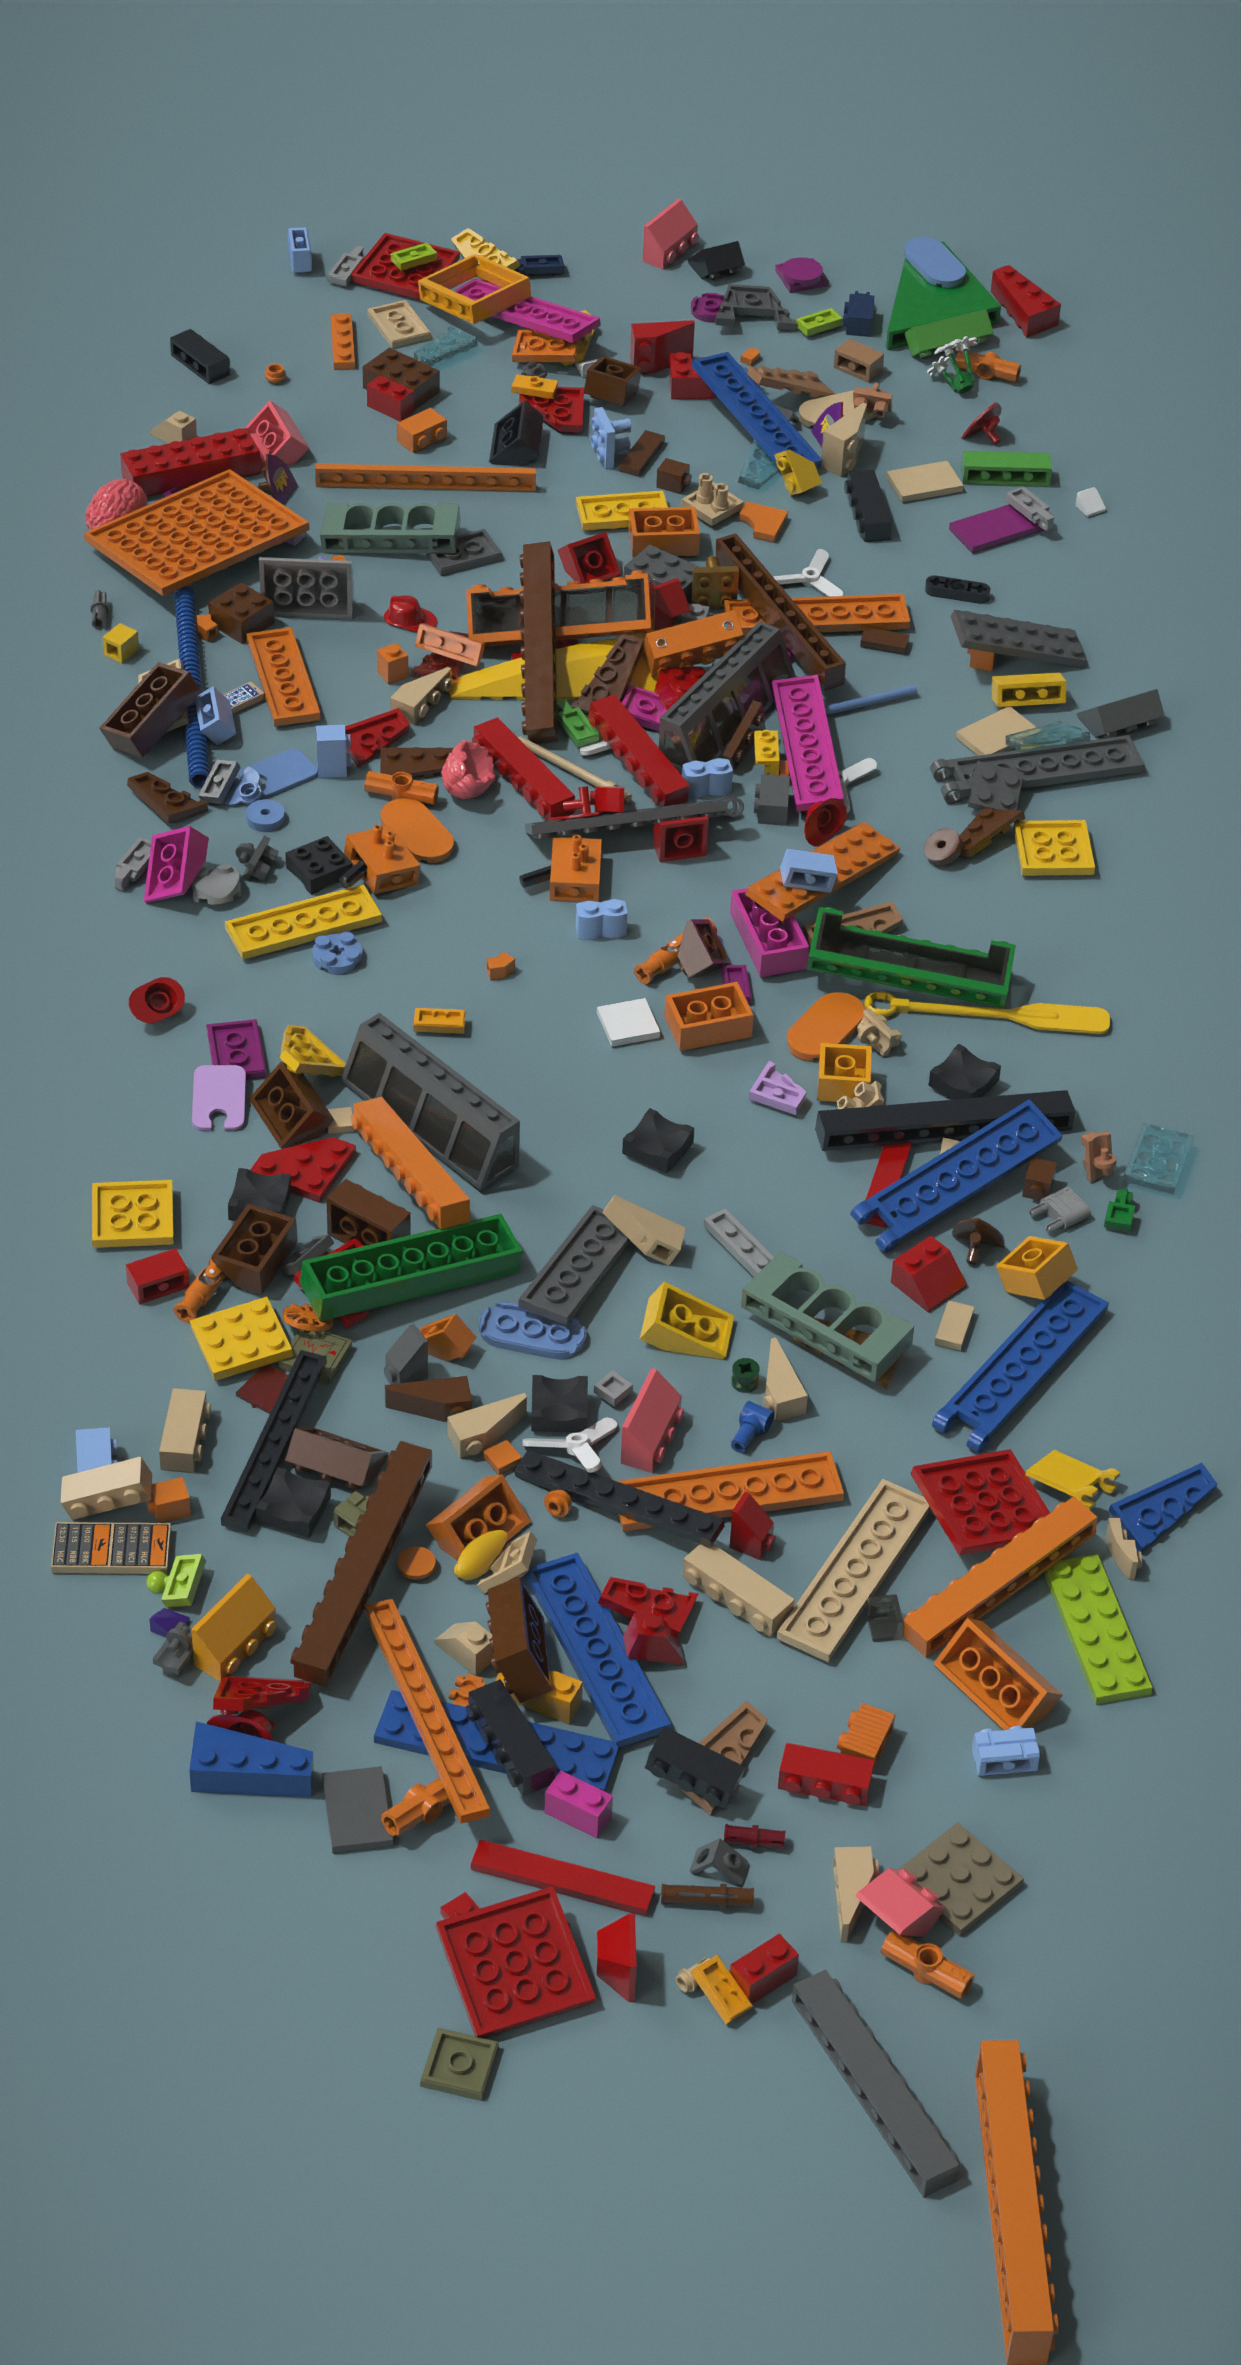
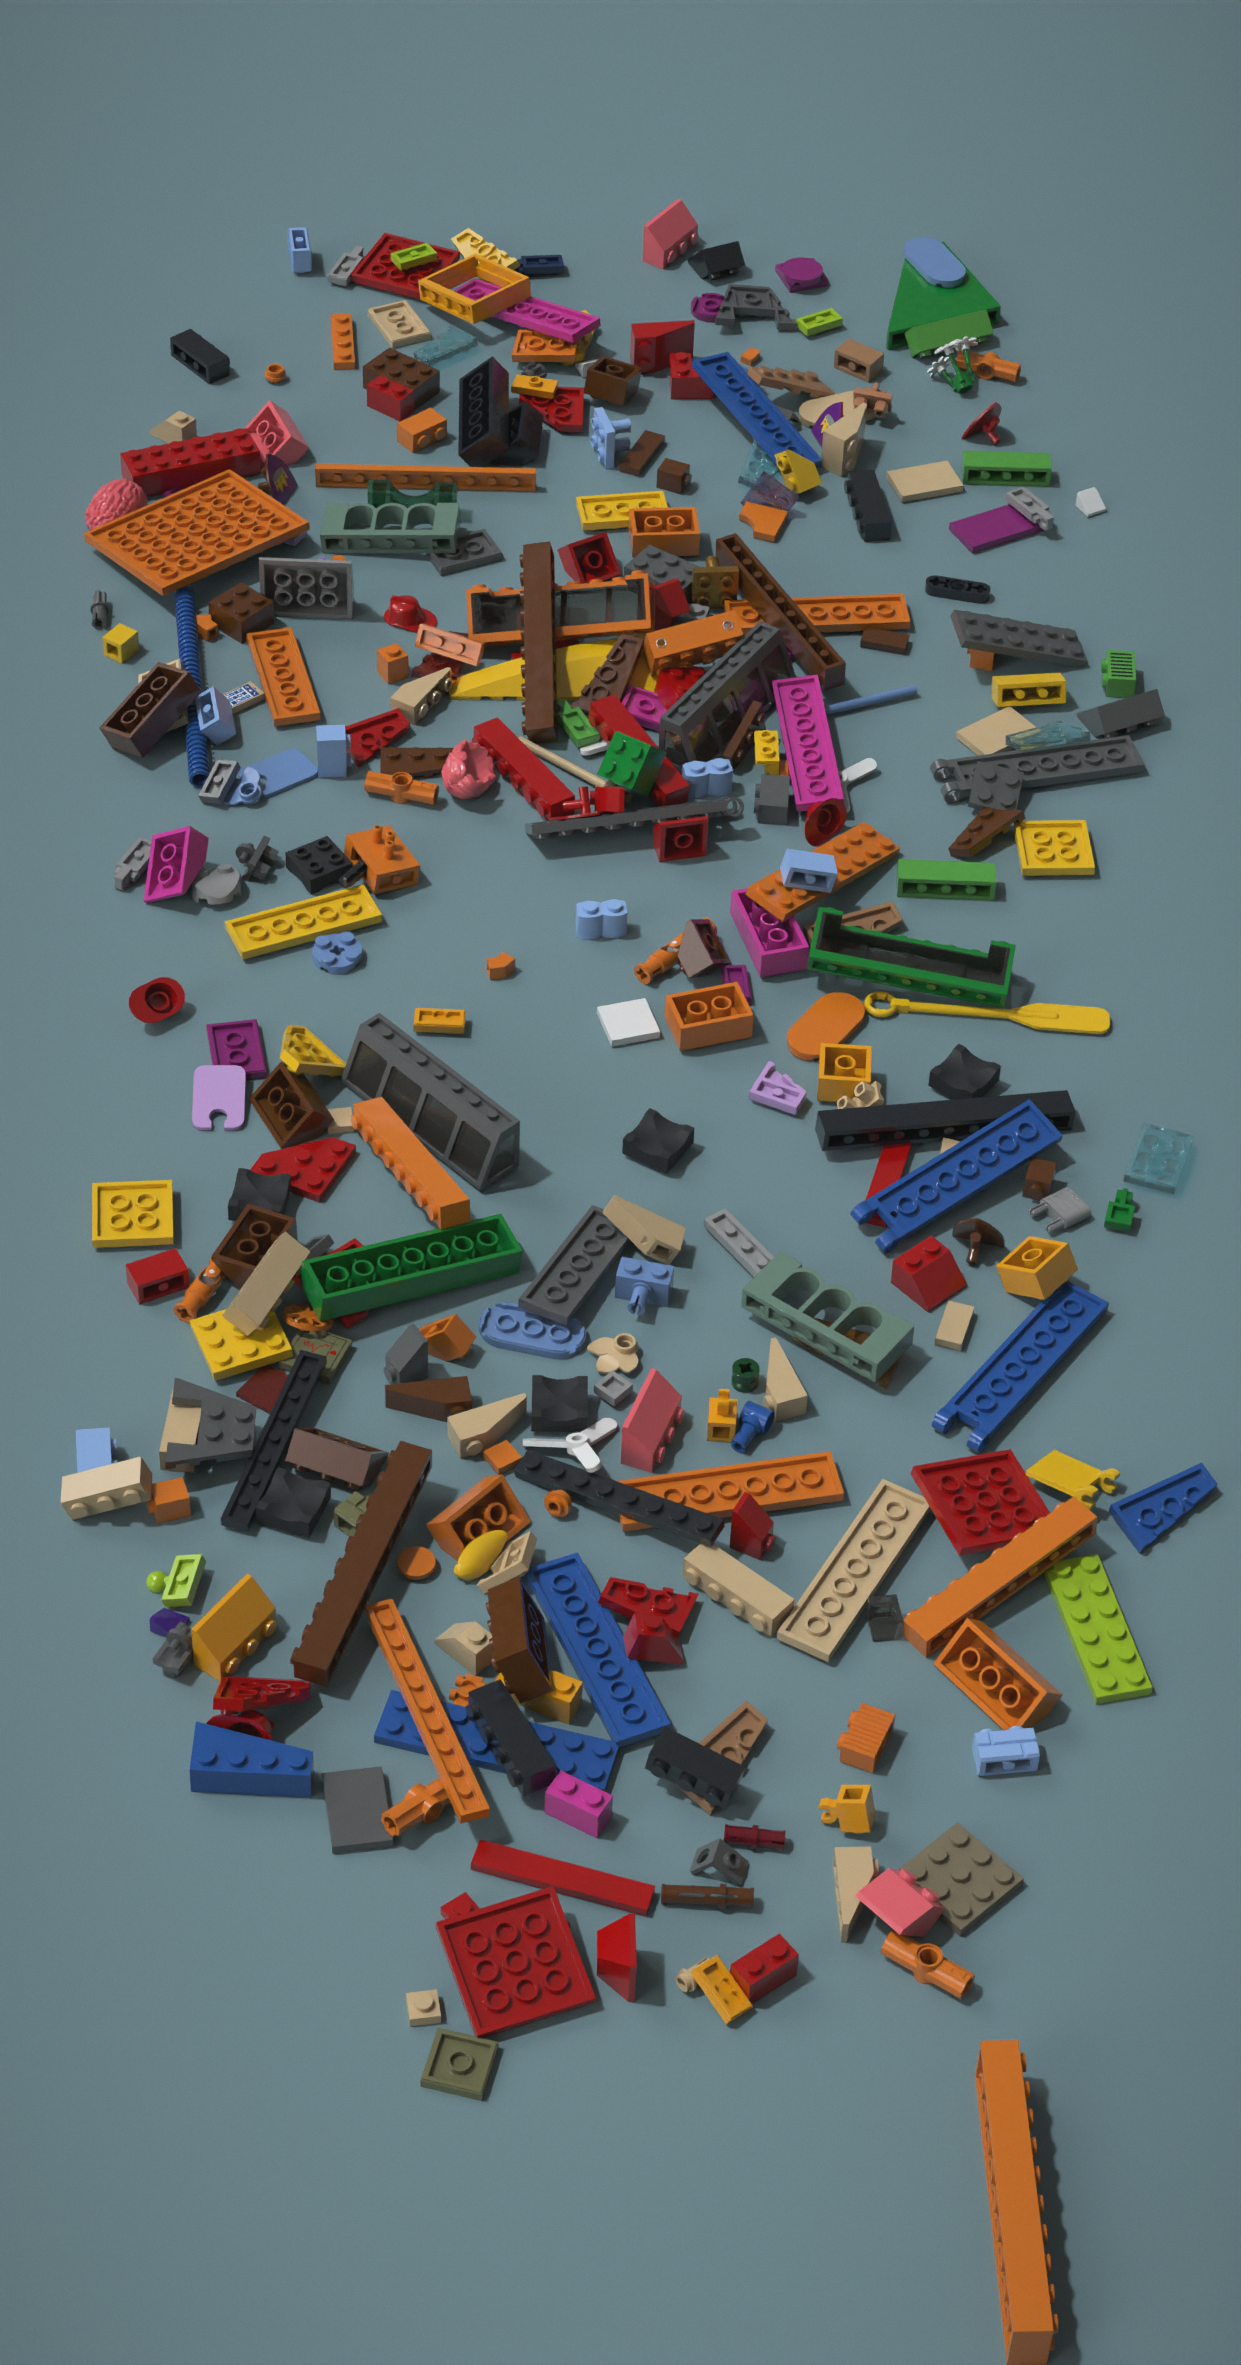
tile [51,1522,171,1574] -> none
reddish brown wing [127,772,208,823] -> none
medium blue piece [246,799,285,832] -> none
reddish brown brick [326,1179,411,1246] -> none
orange tile [380,798,454,863] -> none
orange piece [519,835,602,902] -> none
yellow slope [640,1282,734,1360] -> none
tan plate [681,473,744,526] -> none
white piece [773,549,844,597] -> none
red brick [778,1742,874,1806] -> none
dark grey brick [792,1969,960,2198] -> none
dark blue brick [843,291,875,337] -> none
tan hips [856,1009,902,1056] -> none
piece [924,828,963,866] -> none
red wedge [991,265,1061,338] -> none
nougat hips [1082,1131,1117,1182] -> none
tan slope [1106,1518,1142,1580] -> none
none -> dark grey wing [165,1378,257,1469]
none -> tan brick [222,1232,310,1336]
none -> clear green arch [367,480,458,508]
none -> tan plate [406,1989,441,2027]
none -> black brick [458,356,509,467]
none -> tan plate [587,1333,639,1374]
none -> green brick [597,731,667,797]
none -> medium blue brick [615,1257,674,1315]
none -> light orange brick [707,1389,737,1442]
none -> clear purple wing [740,471,799,512]
none -> light orange brick [818,1785,876,1834]
none -> bright green brick [896,859,997,901]
none -> bright green brick [1101,650,1136,698]

